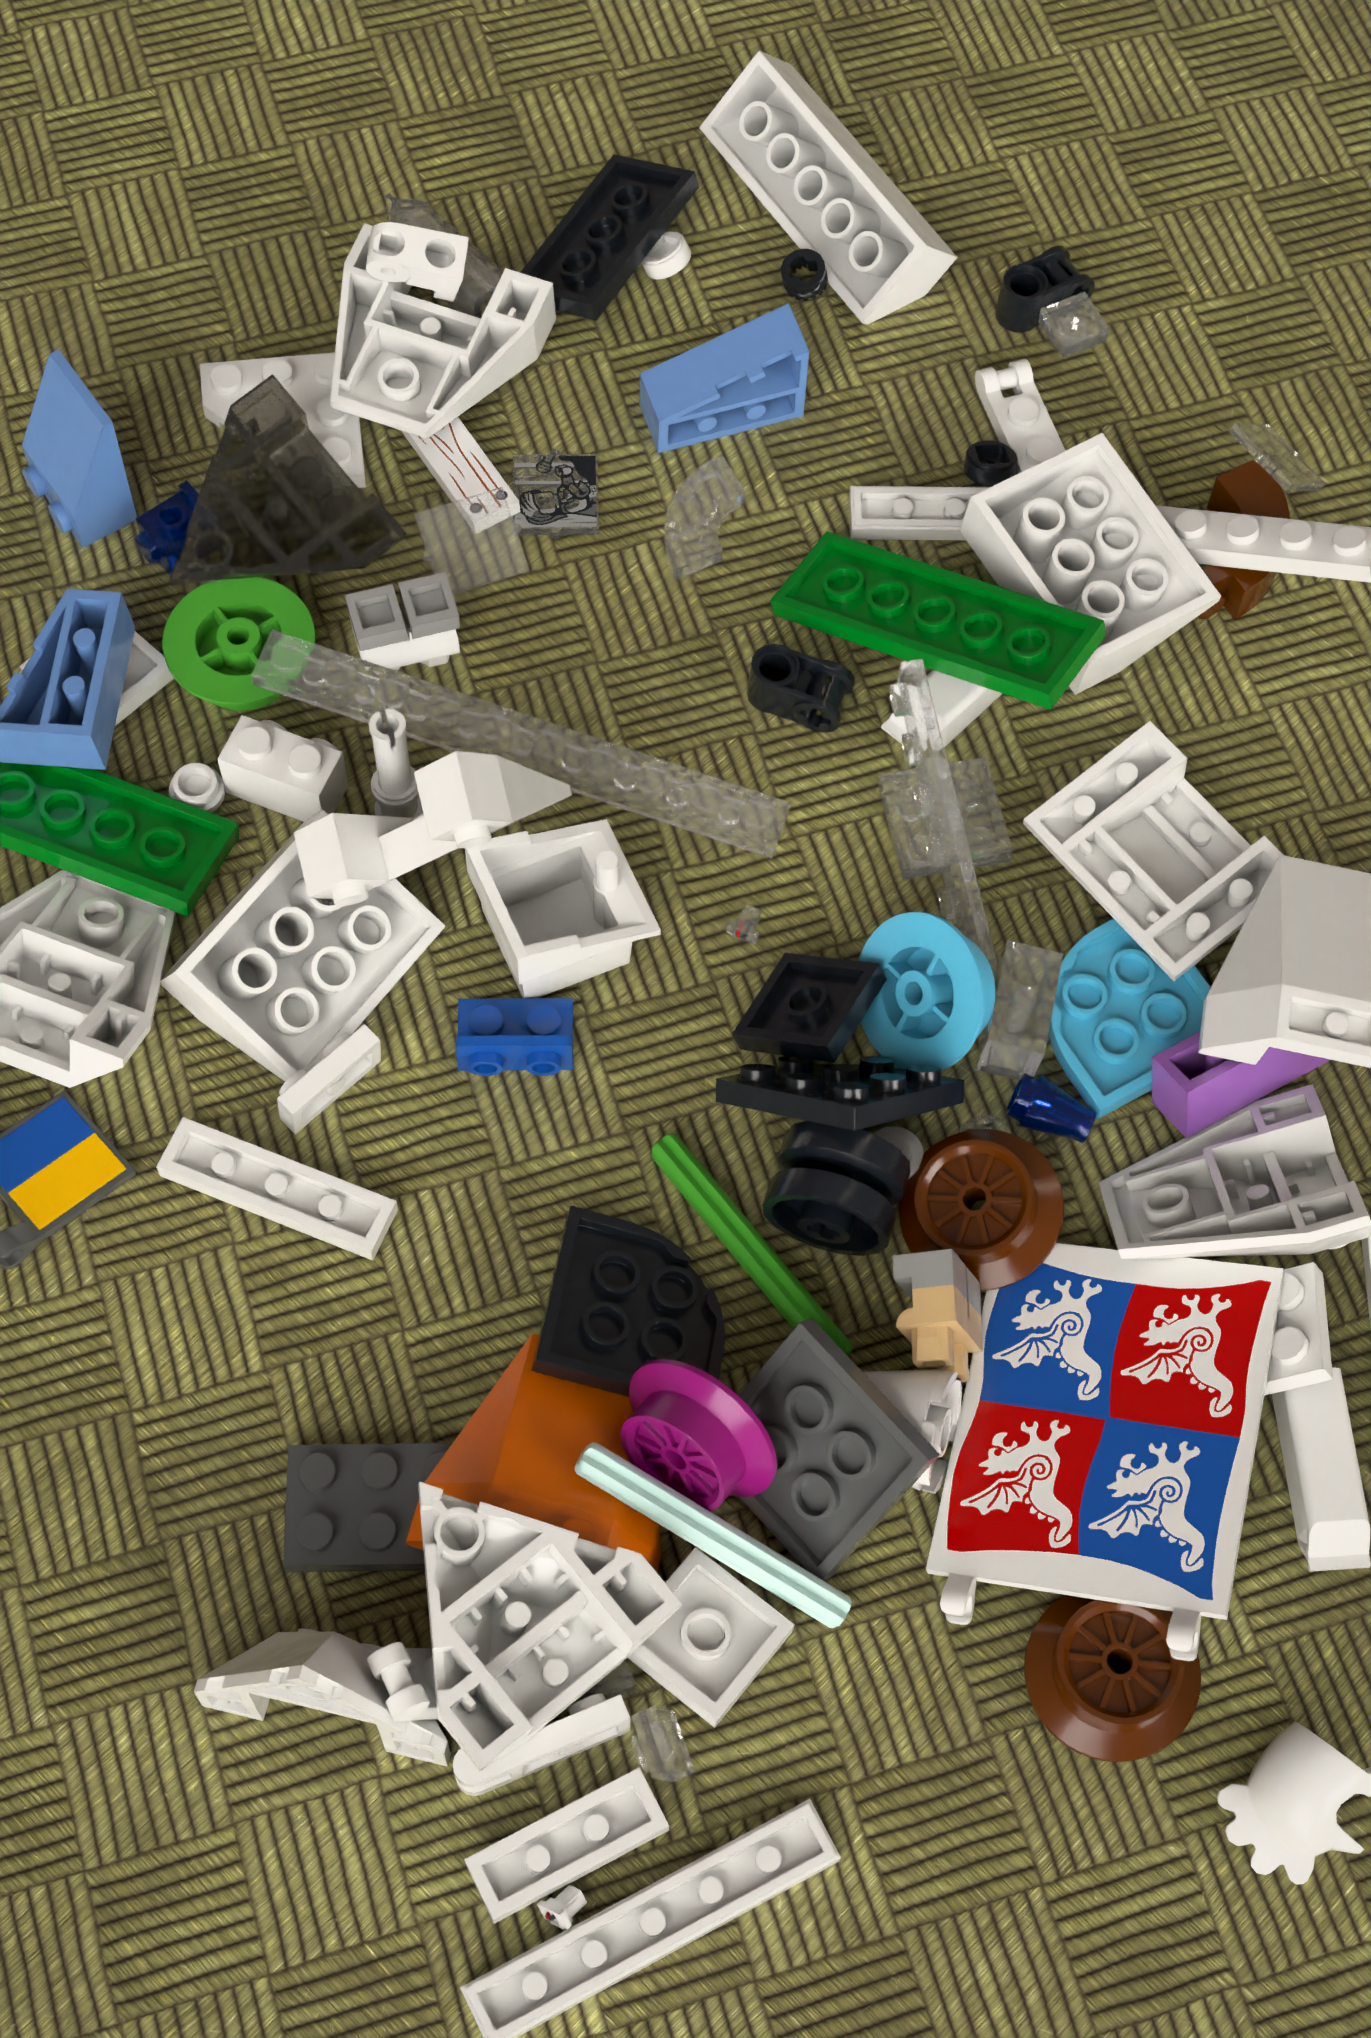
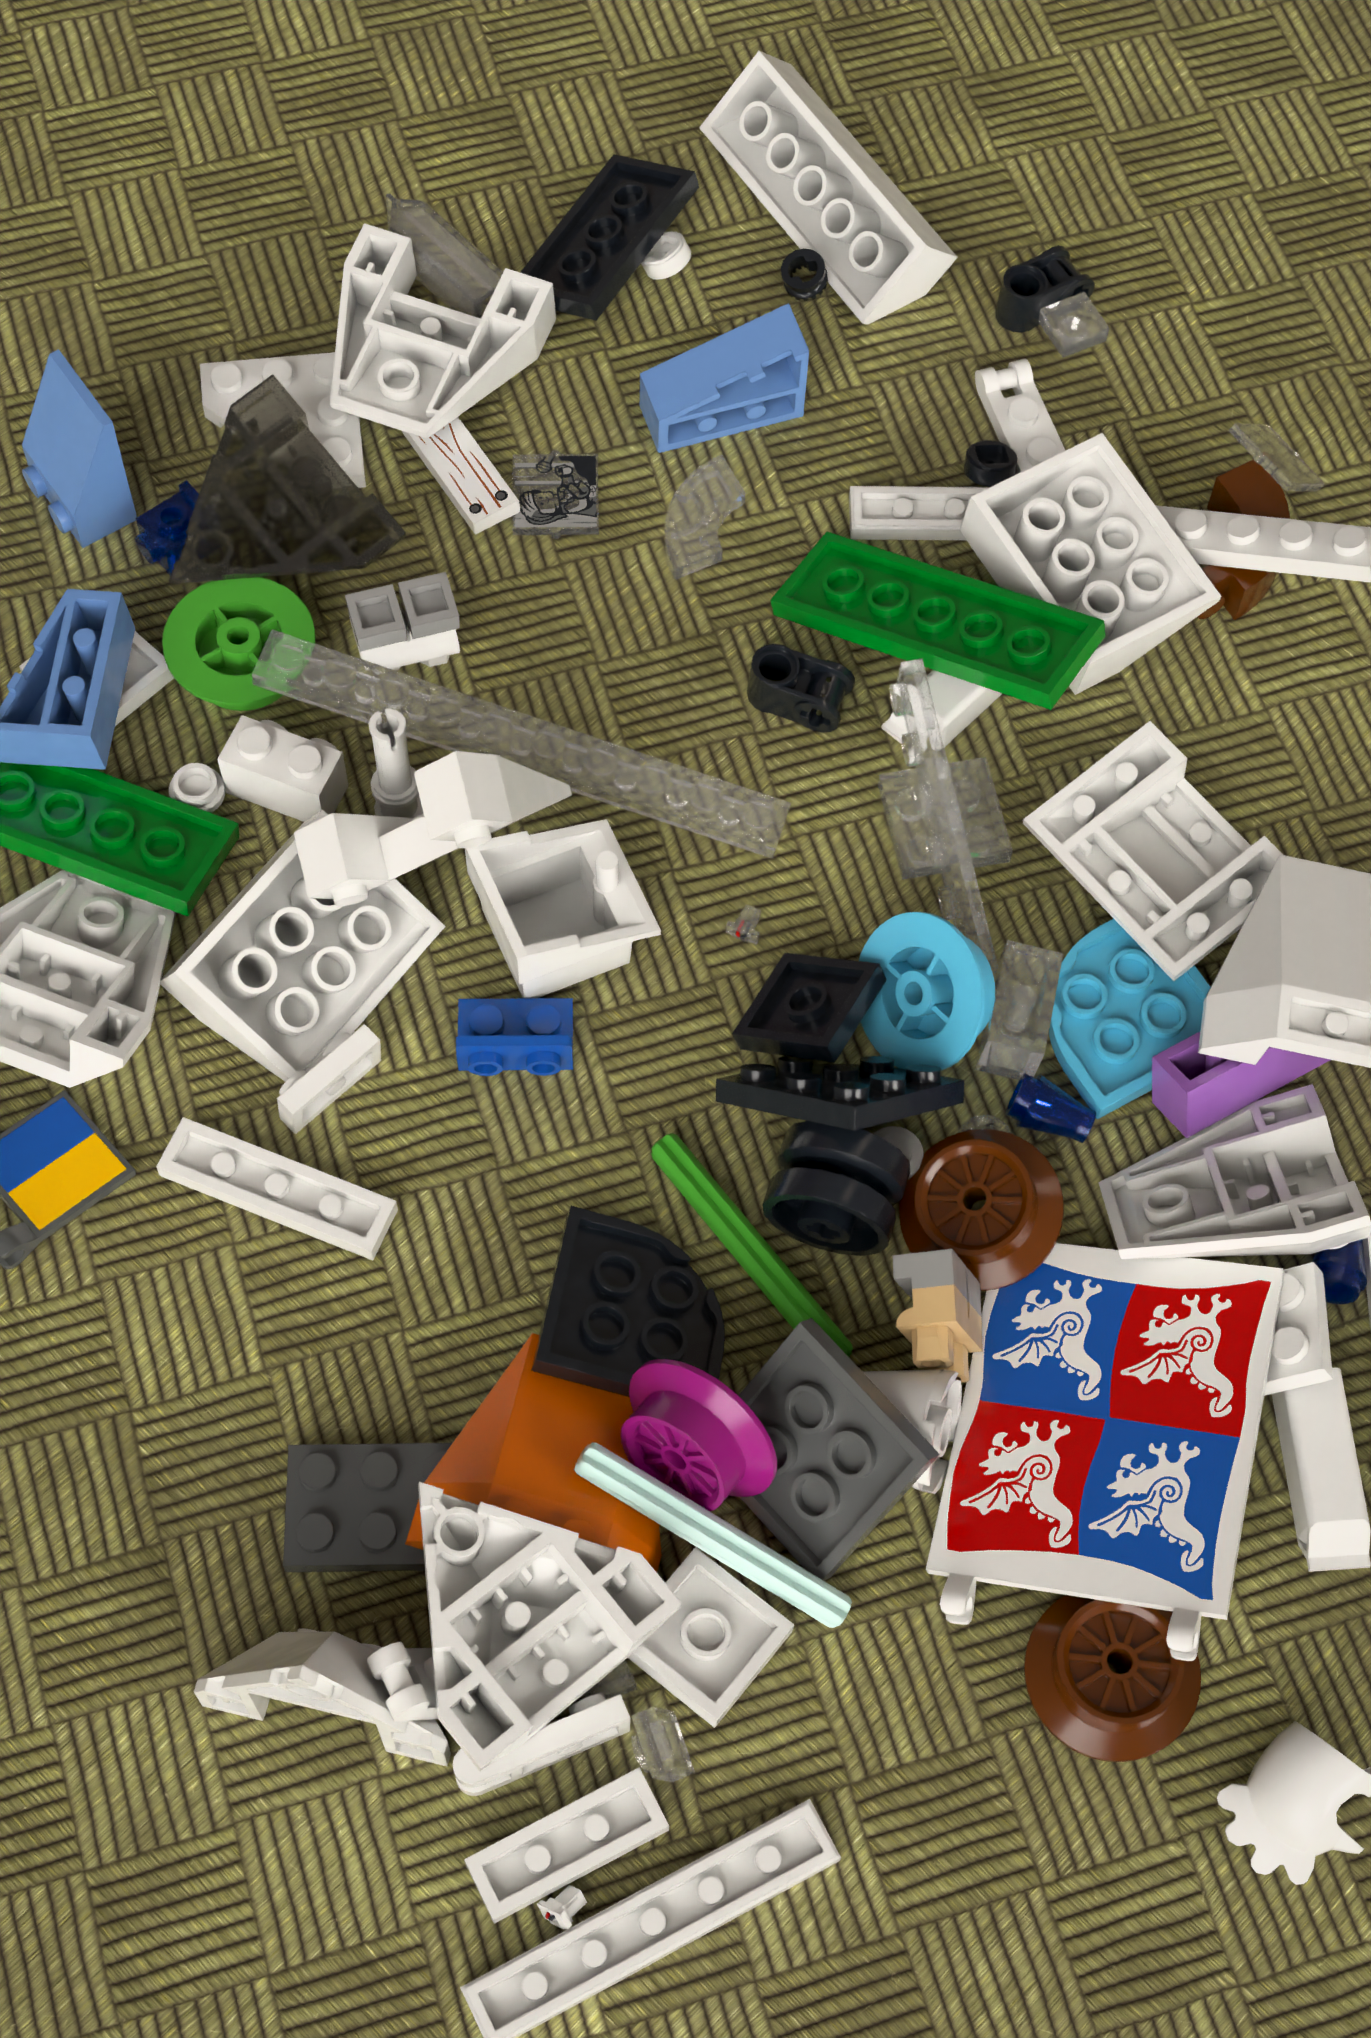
white leg [366,222,469,302] -> none
clear piece [414,487,530,595] -> none
none -> clear blue cone [1312,1239,1367,1304]

